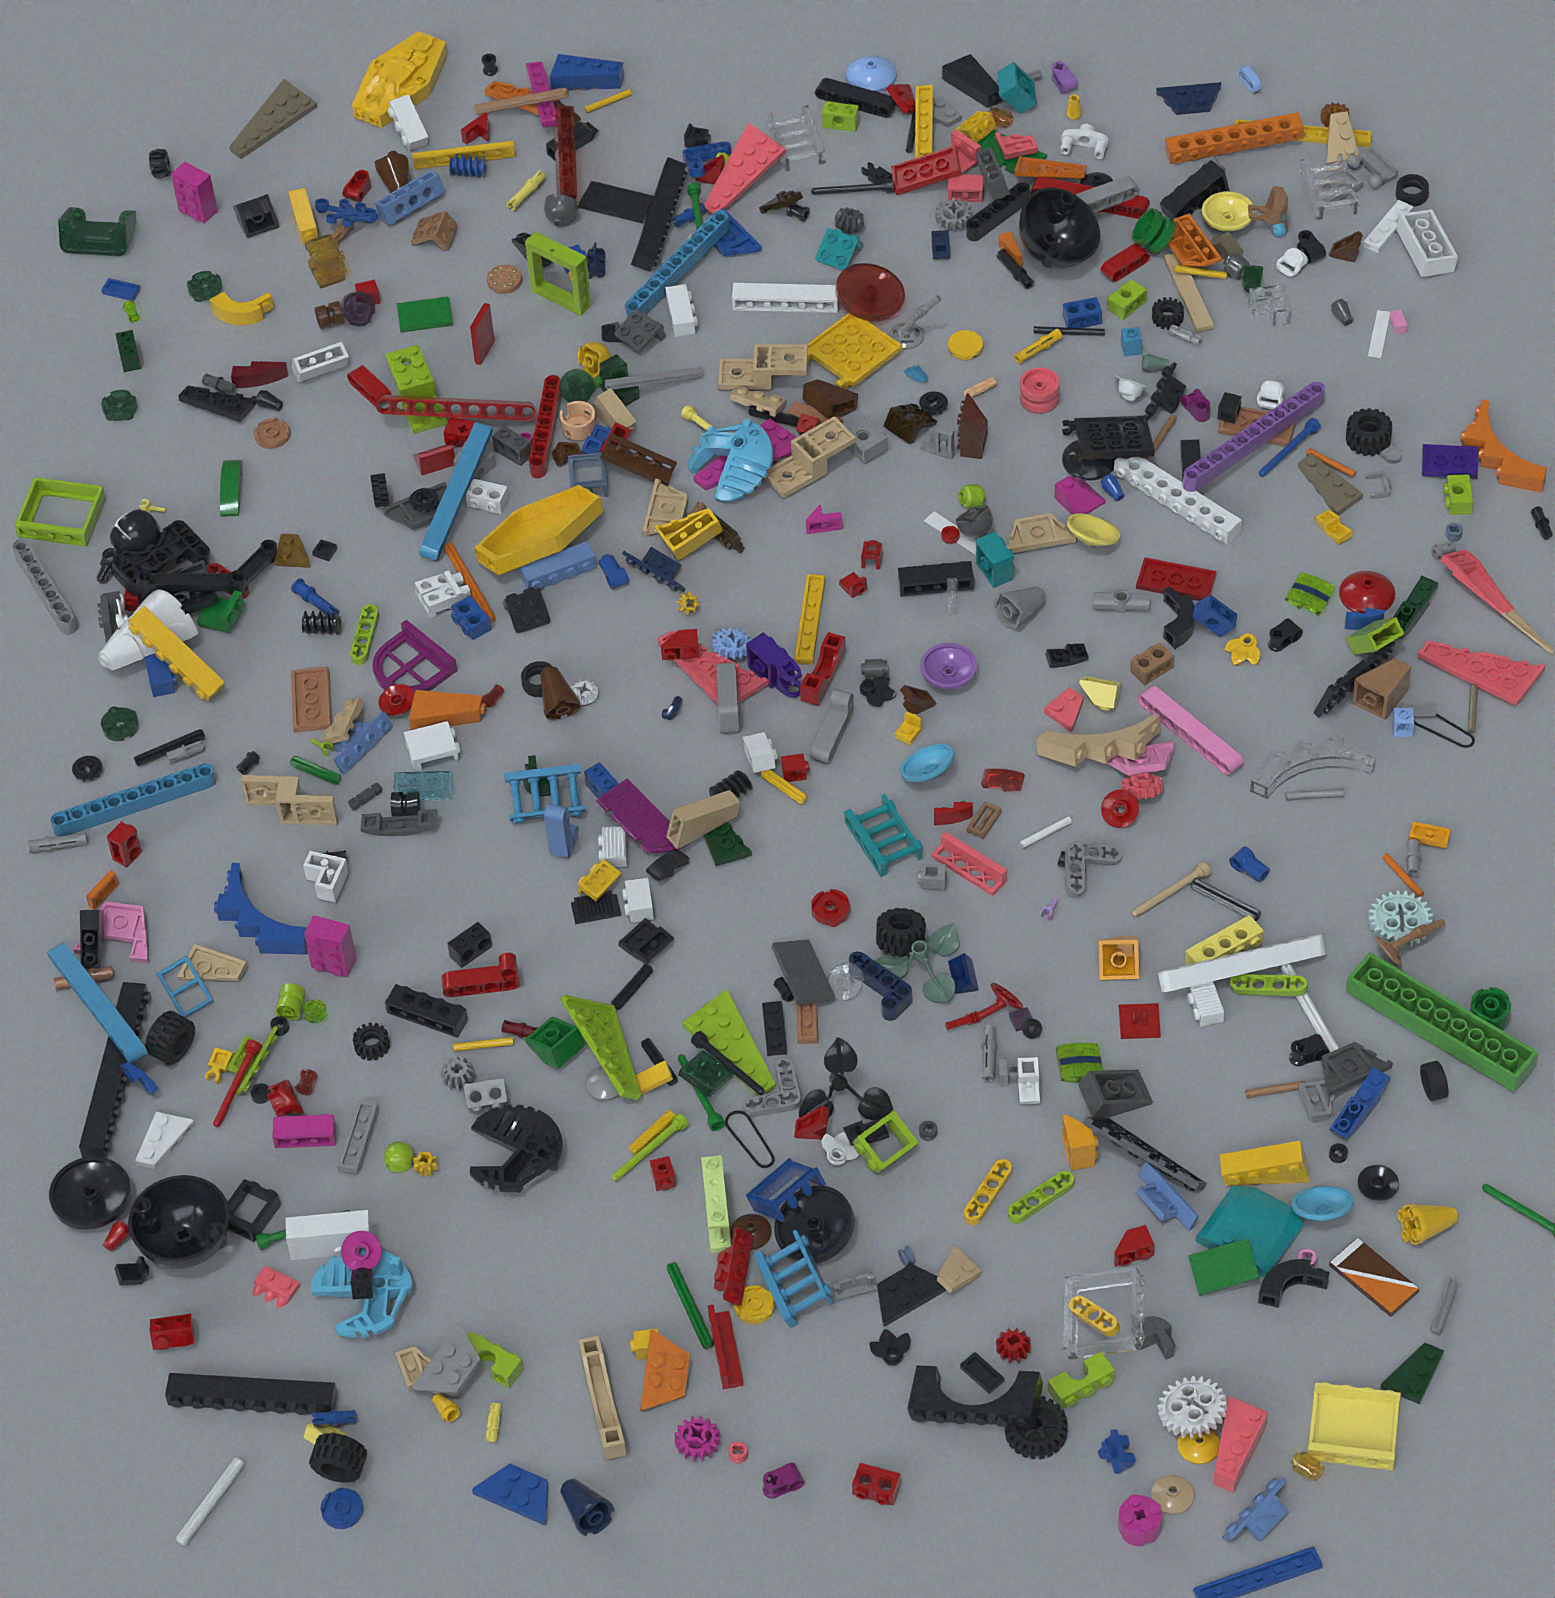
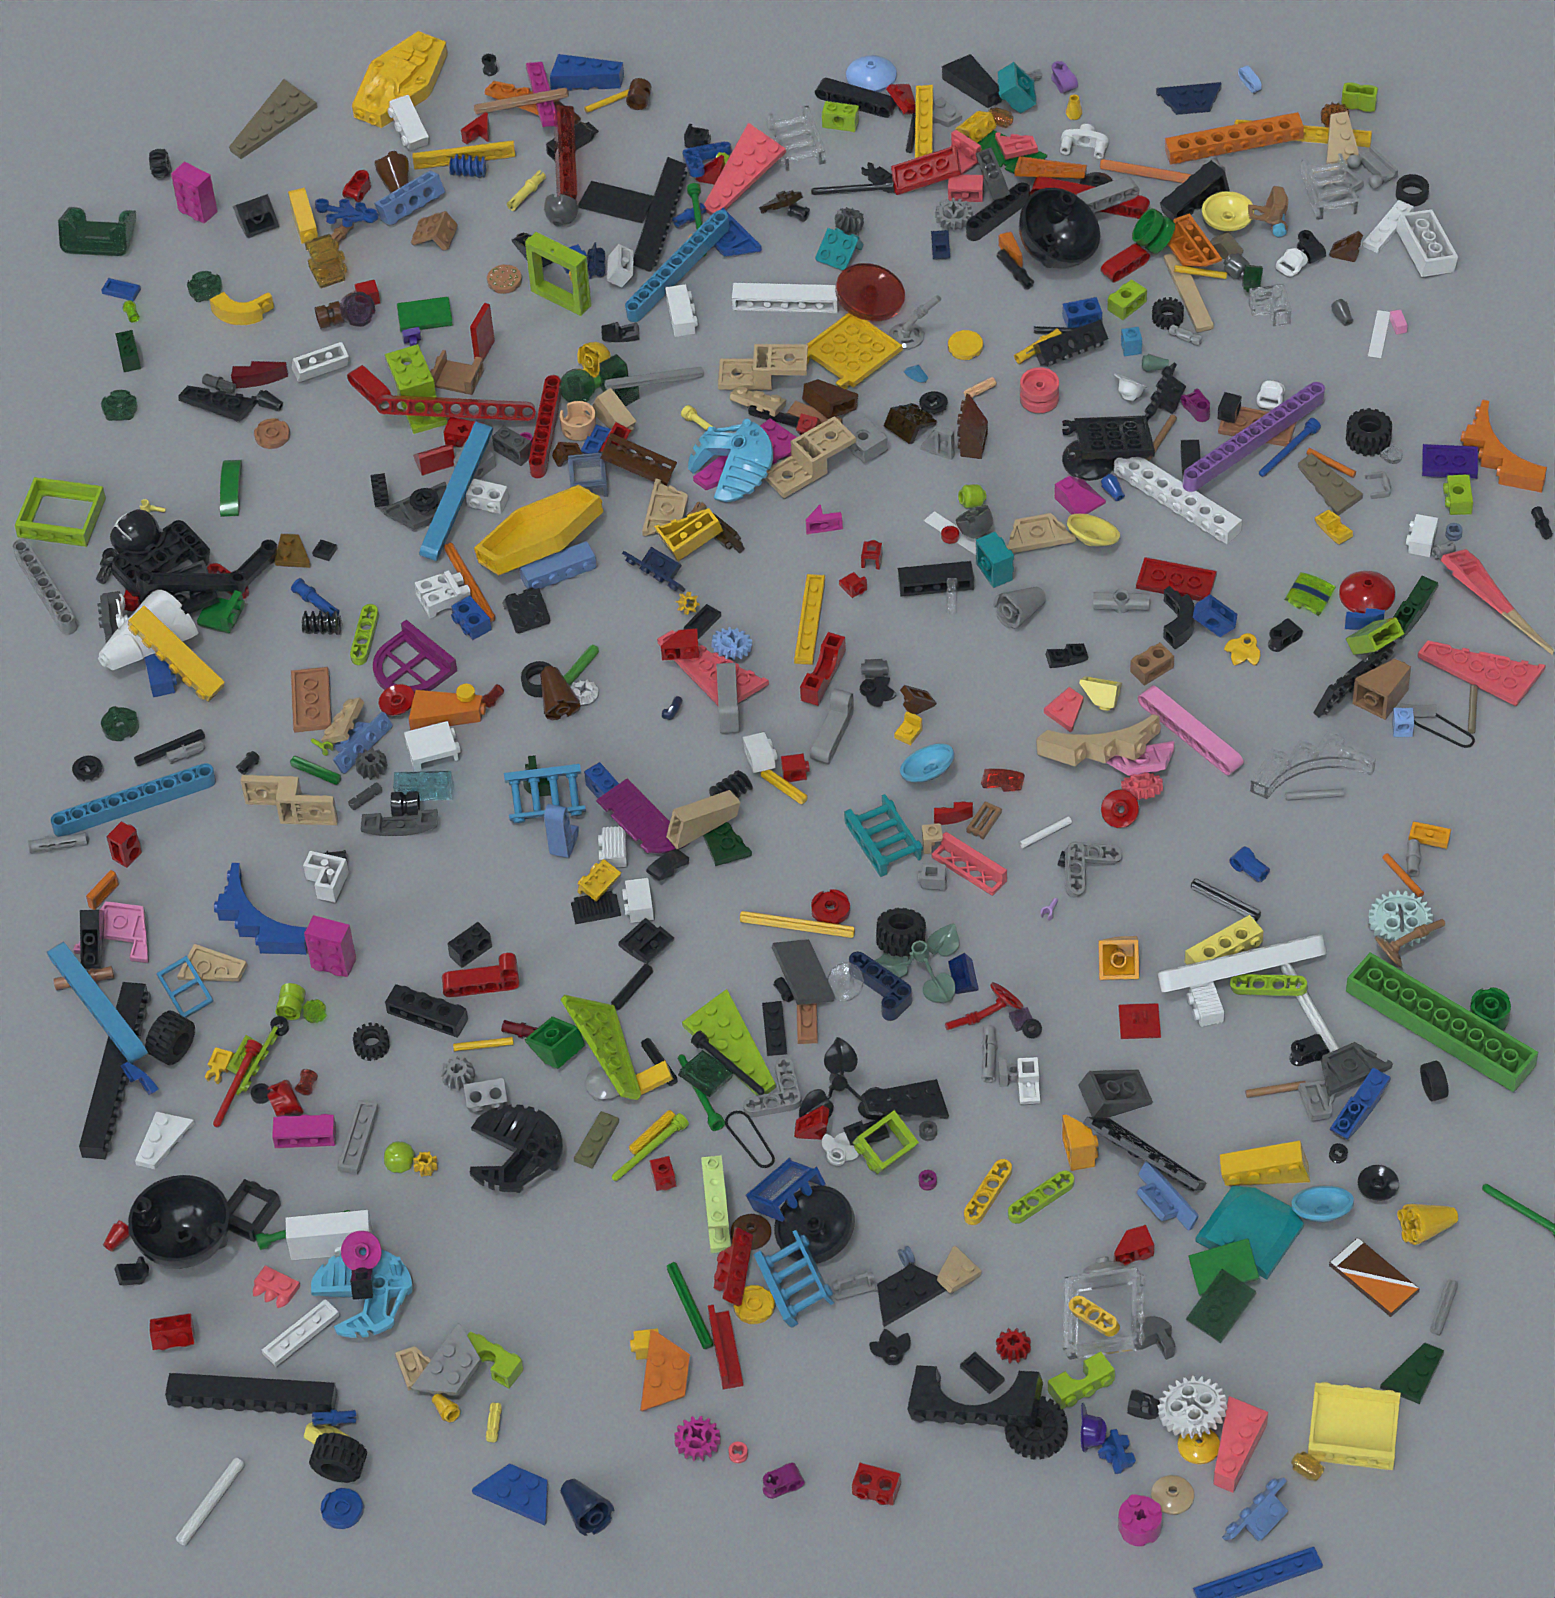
black dish [49,1156,131,1230] -> none
tan arch [578,1335,626,1460] -> none
blue piece [599,554,629,589] -> none
dark grey bracket [614,309,666,351] -> none
dark purple brick [746,632,802,698] -> none
medium lavender dish [920,643,977,689] -> none
clear neon green slope [1056,1043,1103,1083] -> none
tan piece [1131,861,1211,917] -> none
black arch [1258,1259,1330,1308] -> none
bright pink bush [1298,1249,1317,1268] -> none
none -> white plate [262,1299,340,1367]
none -> dark grey gear [355,748,388,780]
none -> dark purple tile [402,327,421,346]
none -> medium nougat panel [430,350,484,395]
none -> yellow tile [456,683,475,702]
none -> bright green axle [563,644,599,686]
none -> olive plate [574,1111,619,1169]
none -> white brick [607,244,633,288]
none -> reddish brown wheel [626,78,652,110]
none -> black tile [684,604,721,639]
none -> yellow axle [740,911,855,938]
none -> black wing [861,1079,949,1119]
none -> magenta bush [918,1170,937,1191]
none -> tan bracket [922,824,943,854]
none -> black brick [1033,319,1108,366]
none -> dark purple piece [1081,1403,1107,1452]
none -> light grey dish [1083,1256,1125,1273]
none -> orange axle [1100,159,1193,183]
none -> black rock [1127,1389,1160,1420]
none -> clear green tile [1186,1269,1257,1343]
none -> lime brick [1341,82,1378,112]
none -> white brick [1406,514,1438,557]

